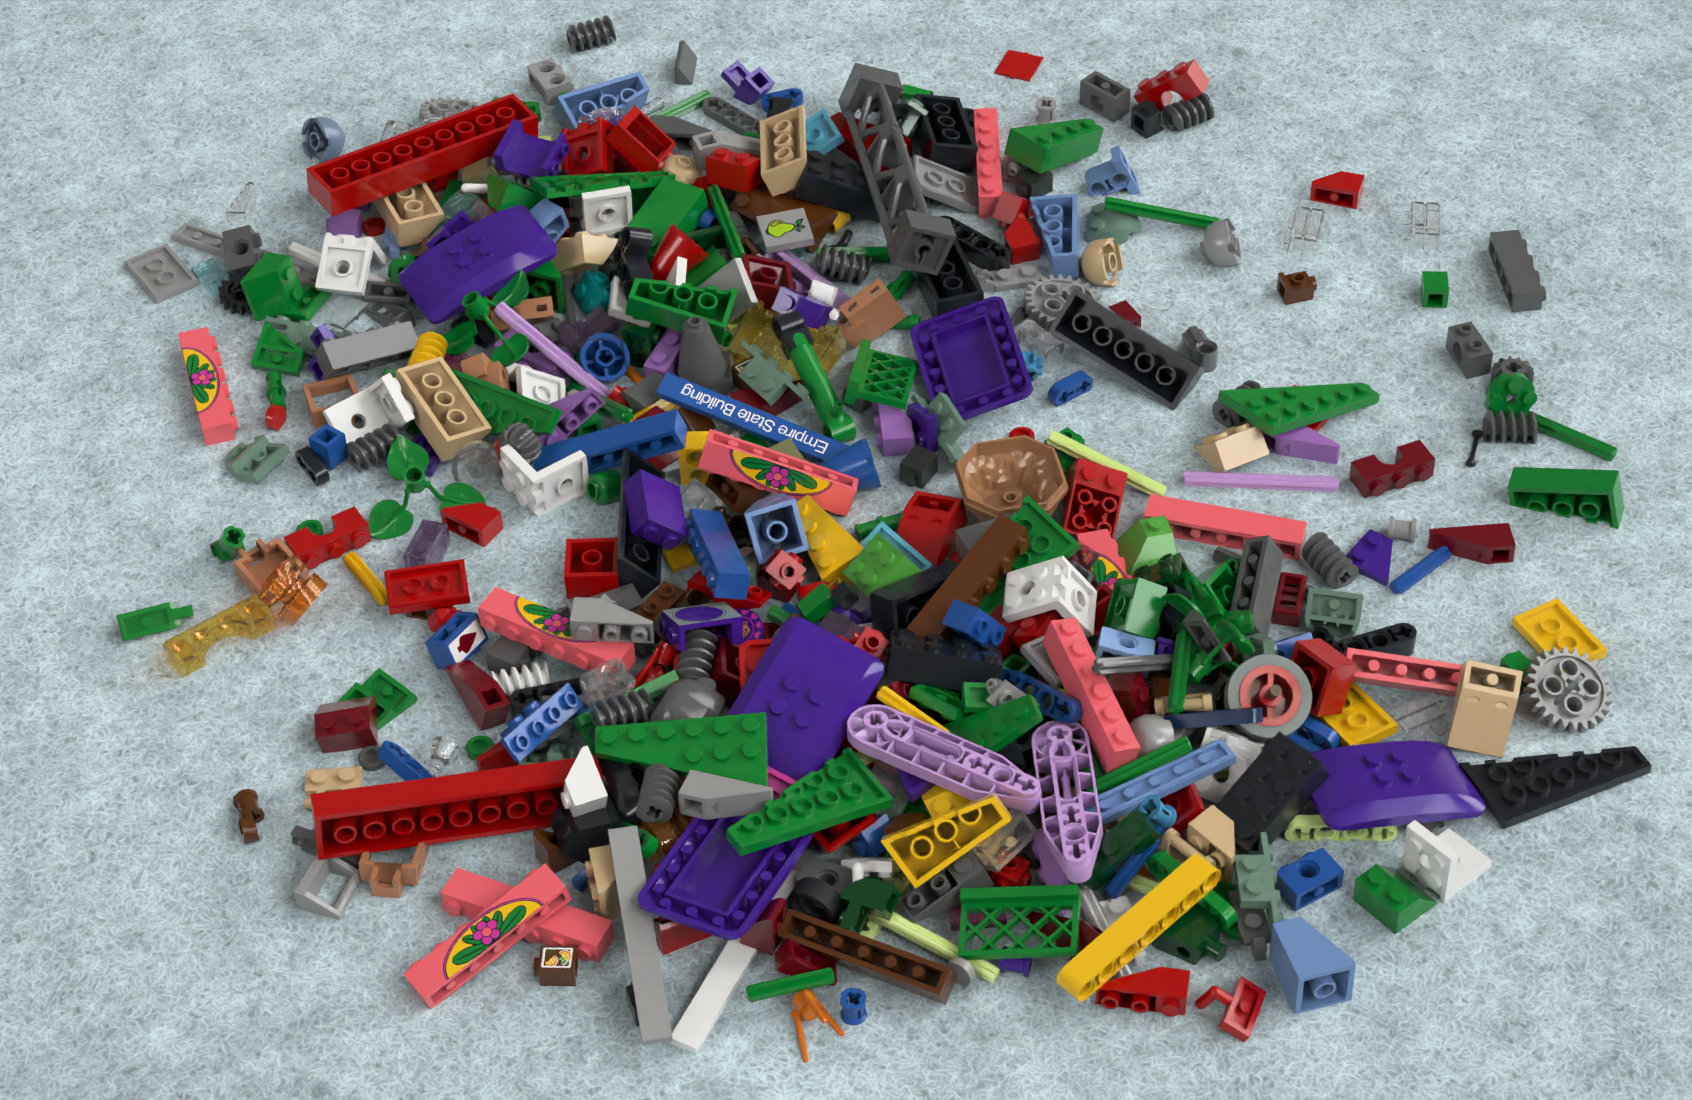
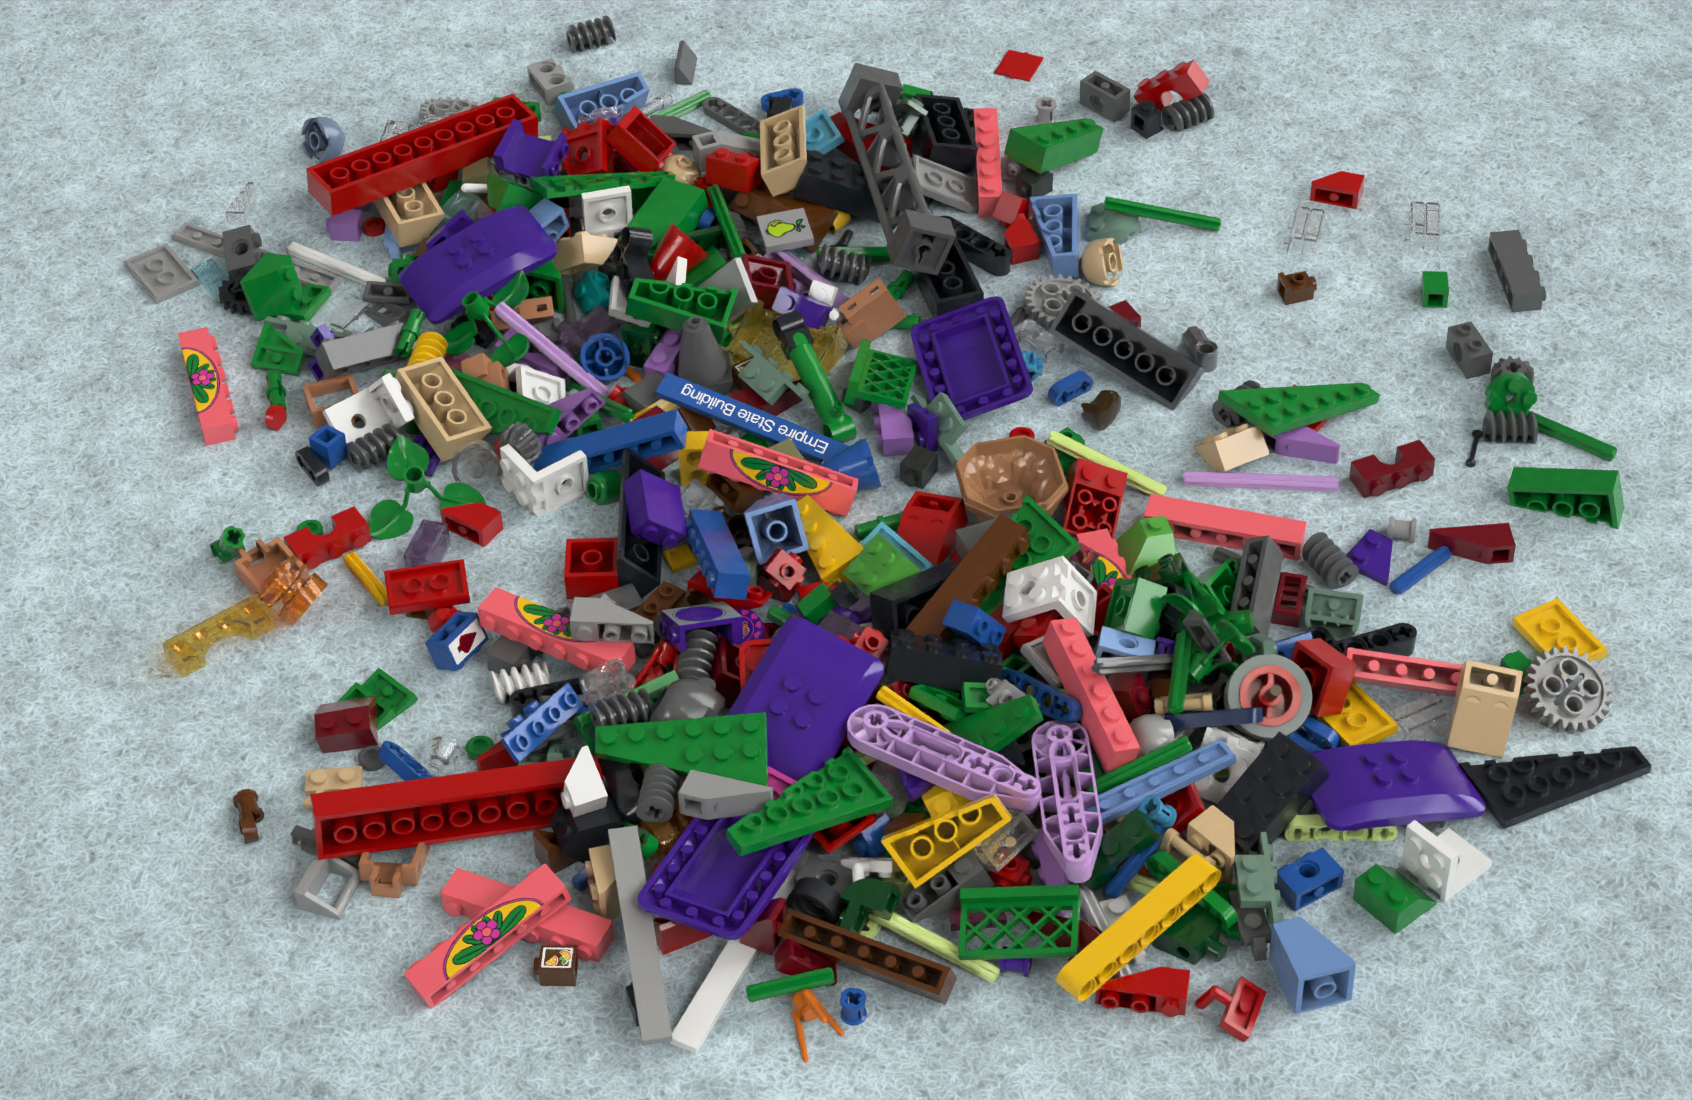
green hinge [116,602,194,641] -> none
sand green slope [226,435,290,483] -> none
white bracket [315,233,387,296] -> none
dark red slope [444,659,510,731] -> none
dark purple brick [720,60,775,105] -> none
light grey tile [946,957,976,987] -> none
light grey hinge [974,264,1042,292] -> none
medium blue tile [1085,145,1140,197] -> none
light grey cylinder [1200,218,1241,267] -> none
none -> green pin [394,309,426,358]
none -> dark brown hair [1081,390,1121,430]

